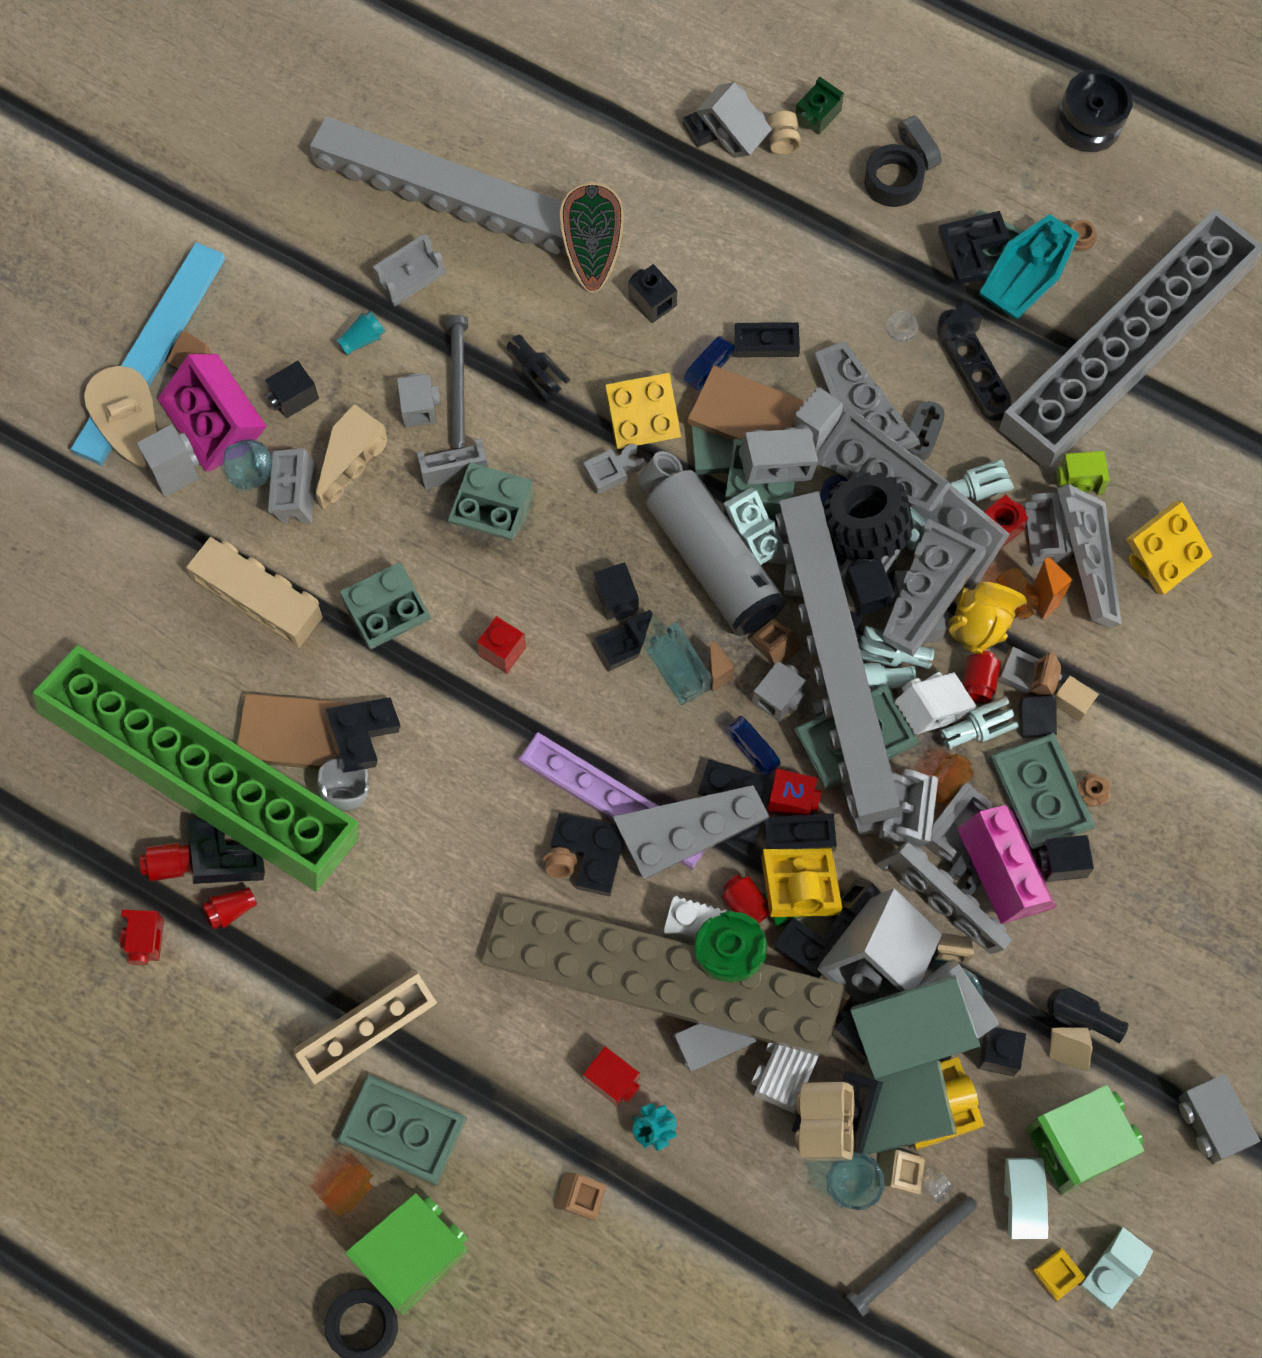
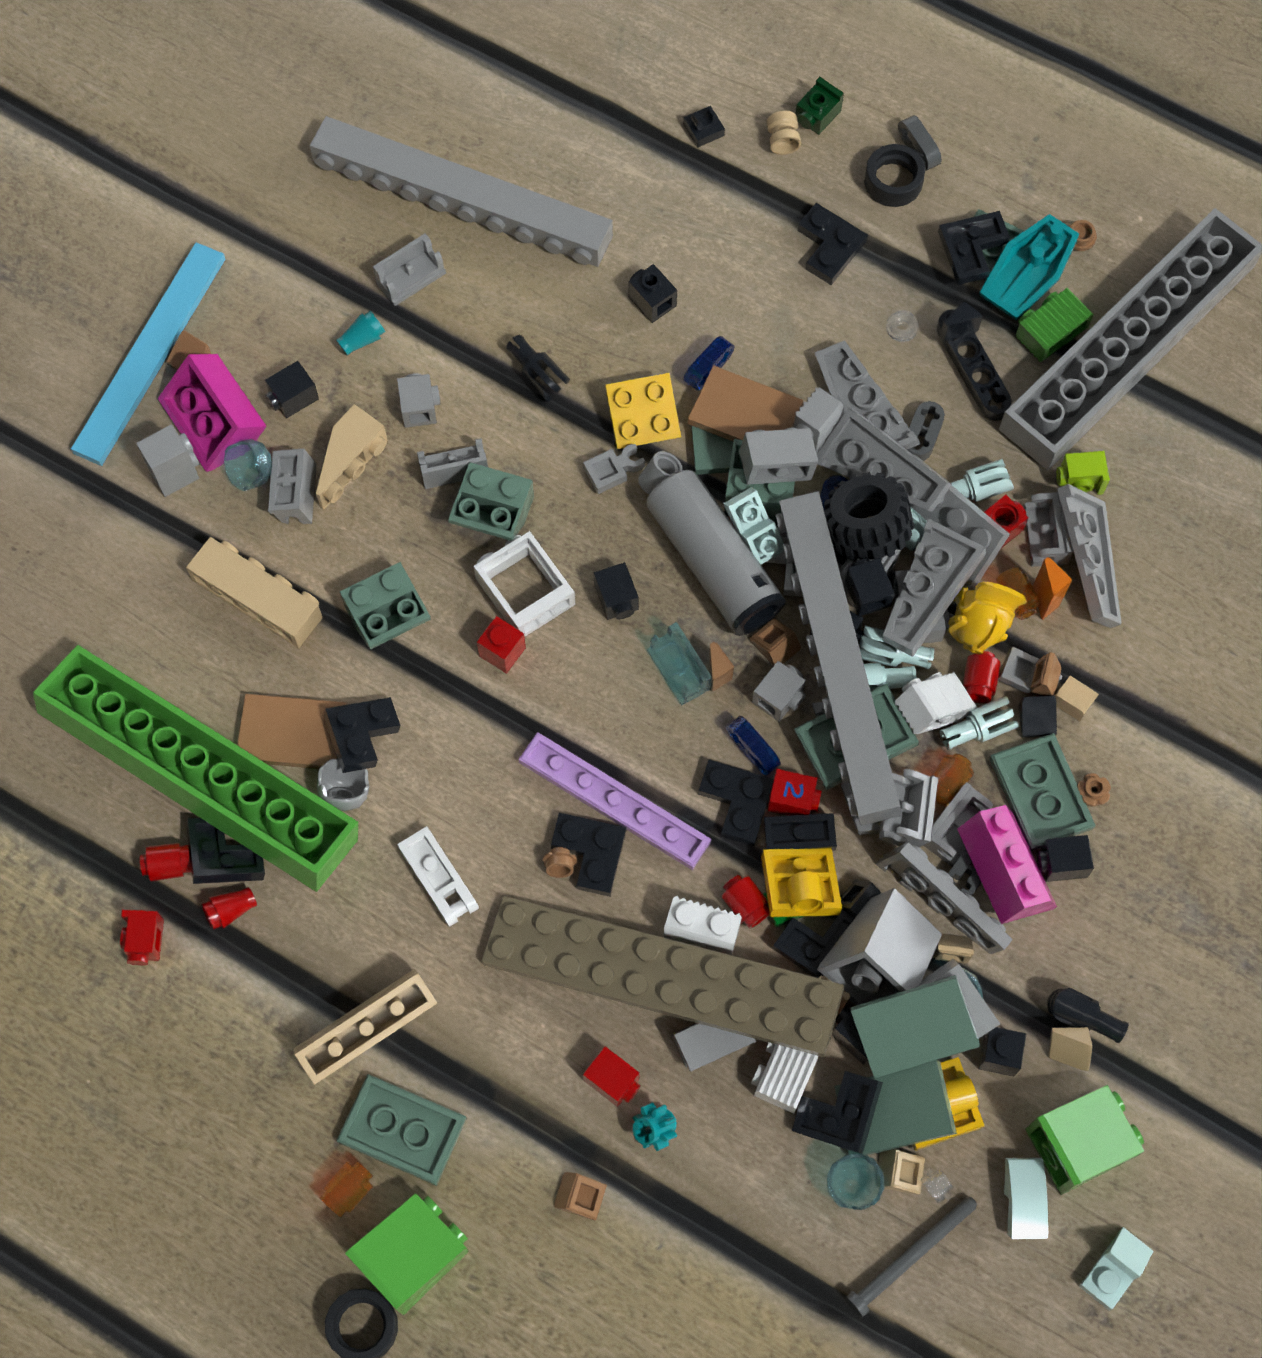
tan shield [84,366,157,467] -> none
dark grey bar [446,315,468,450] -> none
shield [560,181,624,293] -> none
black slope [592,610,653,672] -> none
light grey wing [613,785,769,880] -> none
green tile [694,911,767,983] -> none
light grey brick [696,82,772,158] -> none
black plate [734,322,800,358] -> none
tan brick [795,1082,854,1161] -> none
yellow tile [1032,1247,1086,1302] -> none
black wheel [1055,69,1133,152] -> none
yellow plate [1126,501,1213,594] -> none
light grey brick [1178,1074,1260,1164] -> none
none -> white plate [397,826,479,927]
none -> white window [474,531,575,636]
none -> black plate [798,202,868,285]
none -> bright green brick [1016,288,1094,362]

